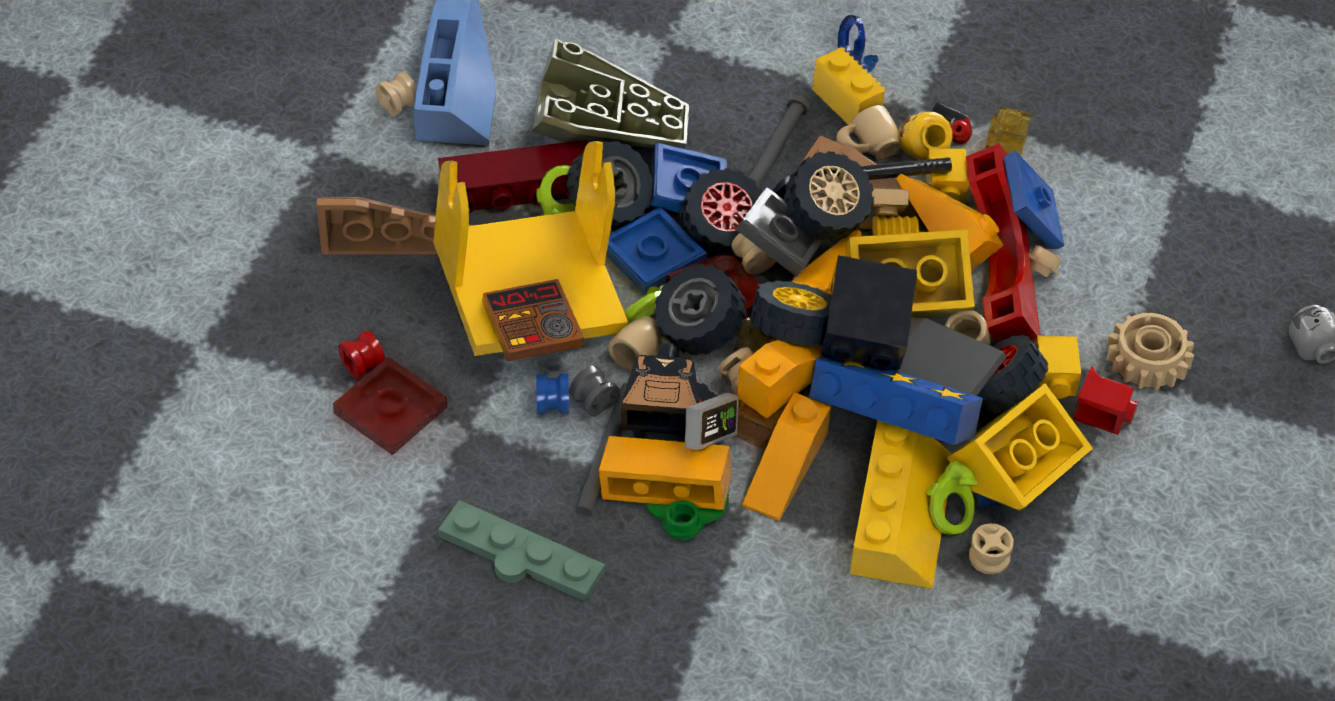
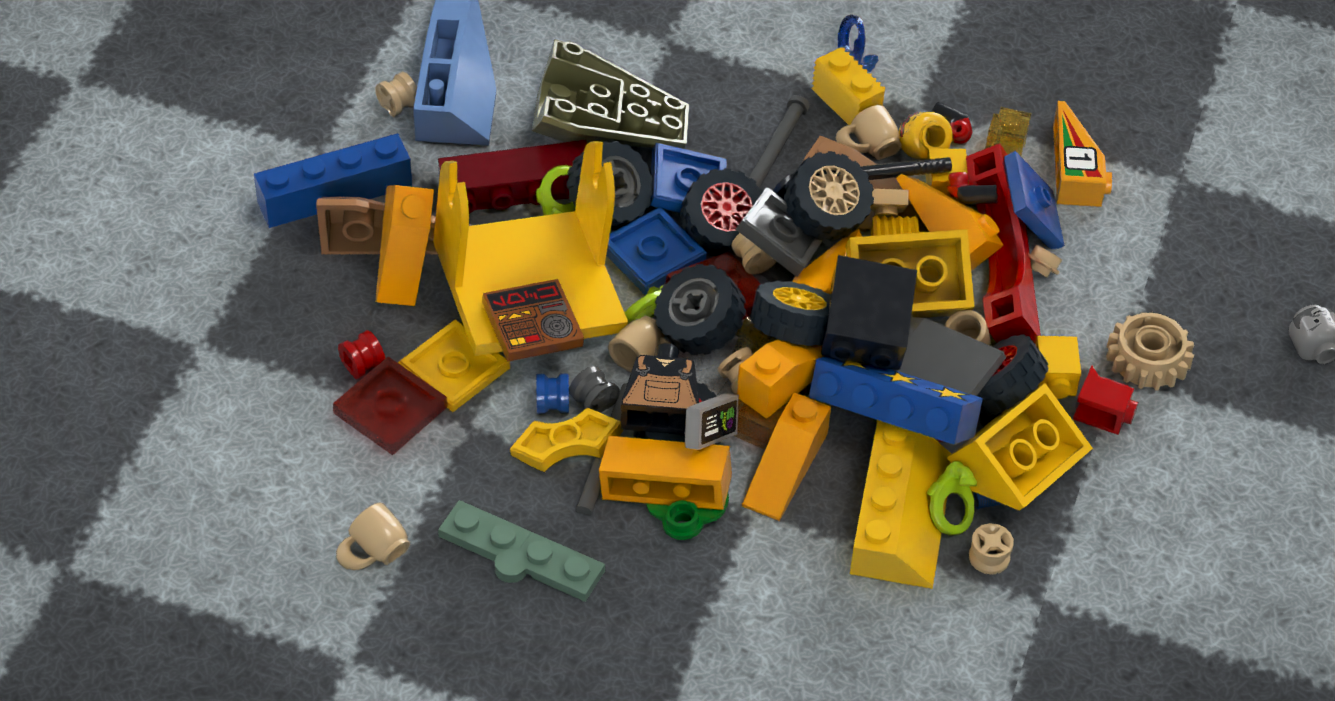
none -> blue brick [254,133,412,228]
none -> tan piece [336,502,410,570]
none -> light orange slope [375,185,434,306]
none -> yellow tile [398,319,510,412]
none -> yellow tile [510,408,623,472]
none -> black arm [947,172,998,205]
none -> light orange slope [1053,101,1112,207]

